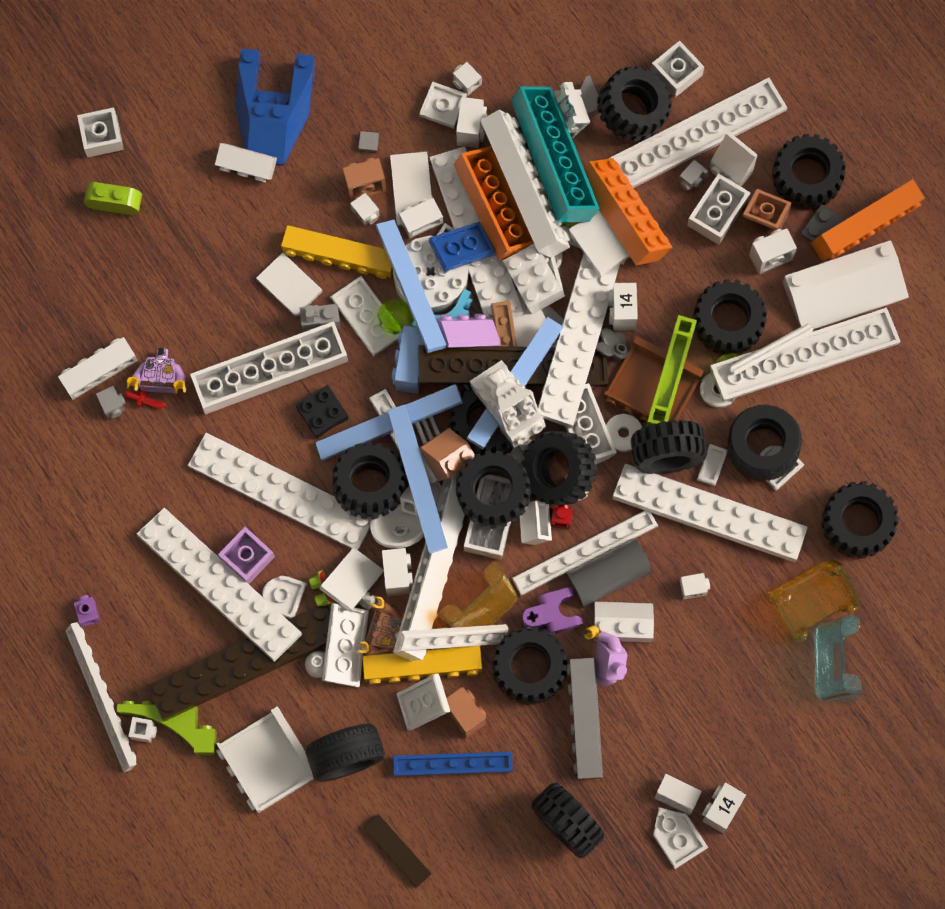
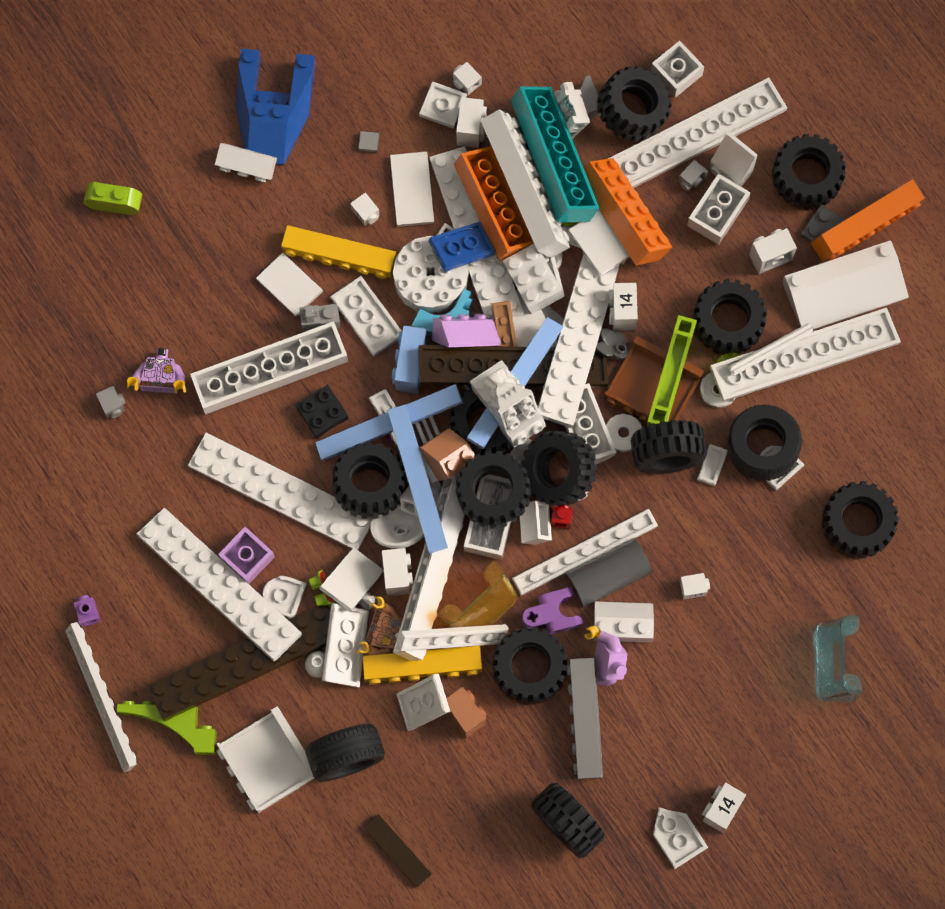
white brick [58,337,138,400] -> none
white brick [77,108,124,157] -> none
red piece [125,390,166,408] -> none
white brick [129,717,157,743] -> none
nougat brick [343,158,386,201] -> none
light blue tile [376,220,446,353] -> none
clear neon green tile [377,299,414,335] -> none
blue plate [393,752,513,777] -> none
white brick [399,198,443,239] -> none
white plate [612,464,808,563] -> none
white hinge [654,774,702,816] -> none
nougat slope [742,189,791,230] -> none
clear yellow windscreen [766,558,862,643] -> none

